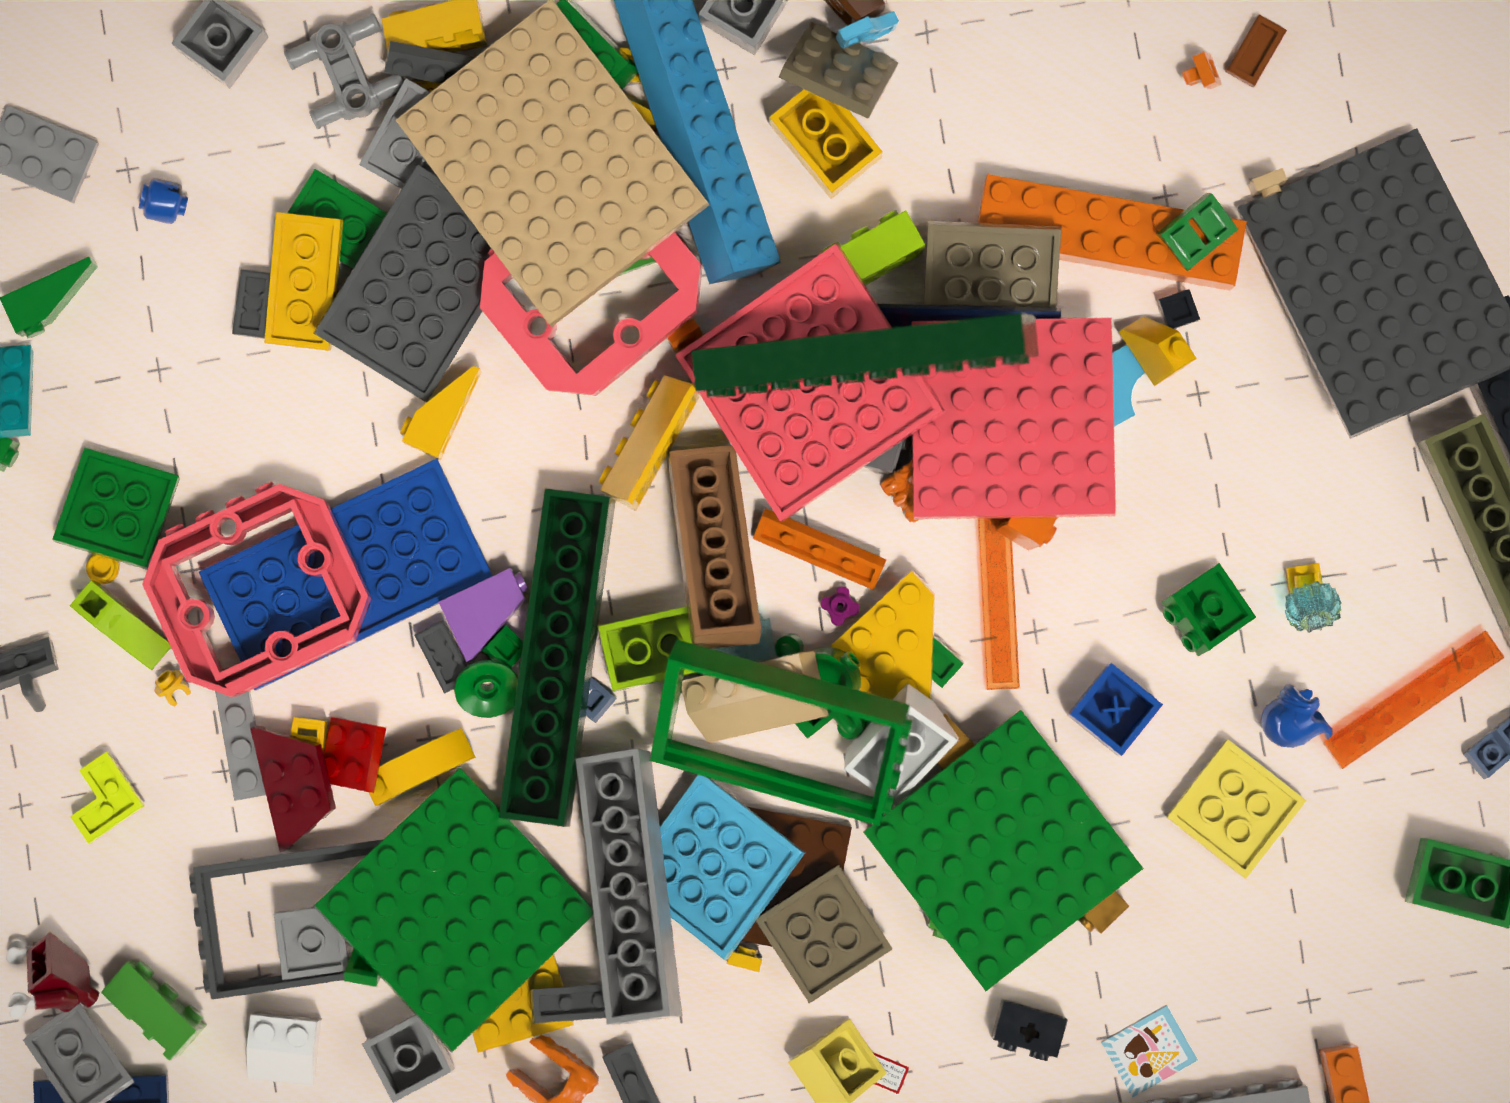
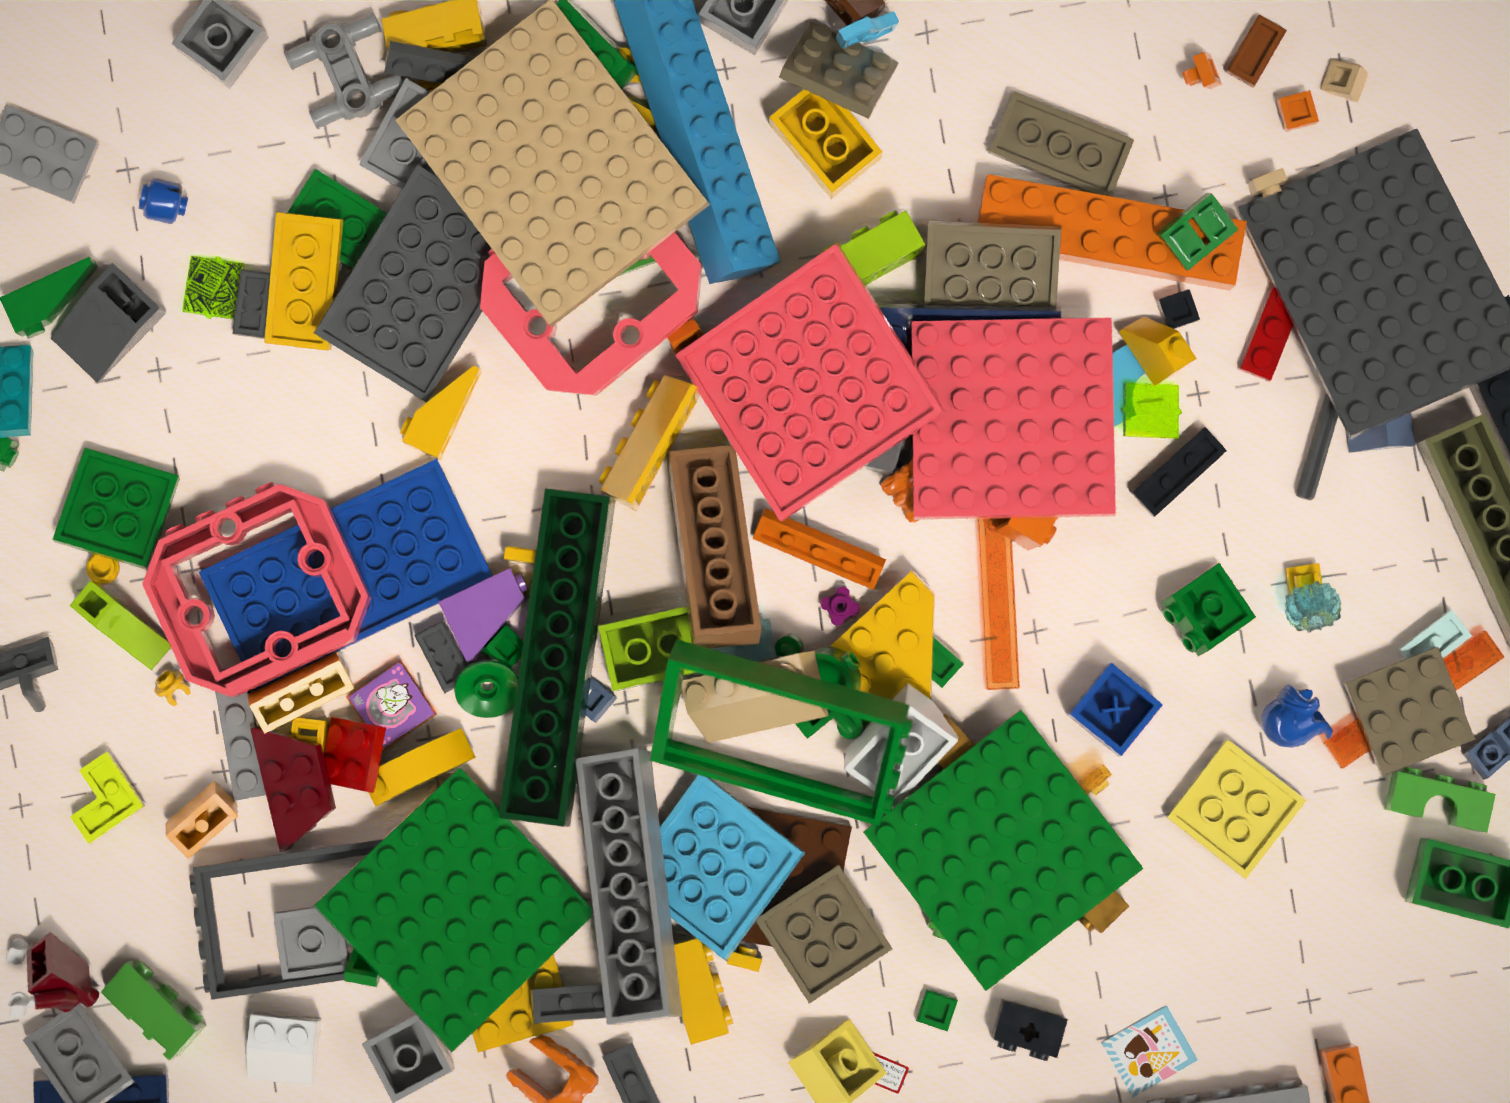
dark green brick [692,313,1039,398] -> none
none -> dark grey slope [50,263,166,384]
none -> light orange brick [165,781,238,859]
none -> clear neon green piece [182,256,245,320]
none -> yellow brick [247,652,354,734]
none -> tile [346,660,438,751]
none -> yellow tile [504,546,536,565]
none -> yellow brick [674,937,734,1045]
none -> green tile [916,989,958,1032]
none -> dark tan plate [988,91,1135,197]
none -> clear yellow plate [1078,764,1112,796]
none -> clear neon green piece [1120,382,1182,439]
none -> black plate [1131,427,1227,518]
none -> red plate [1239,285,1293,382]
none -> orange plate [1277,90,1319,132]
none -> dark grey axle [1296,392,1338,501]
none -> tan slope [1321,59,1368,102]
none -> dark tan plate [1344,647,1476,776]
none -> sand blue slope [1347,413,1415,453]
none -> bright green arch [1384,767,1496,833]
none -> light aqua plate [1398,610,1472,659]

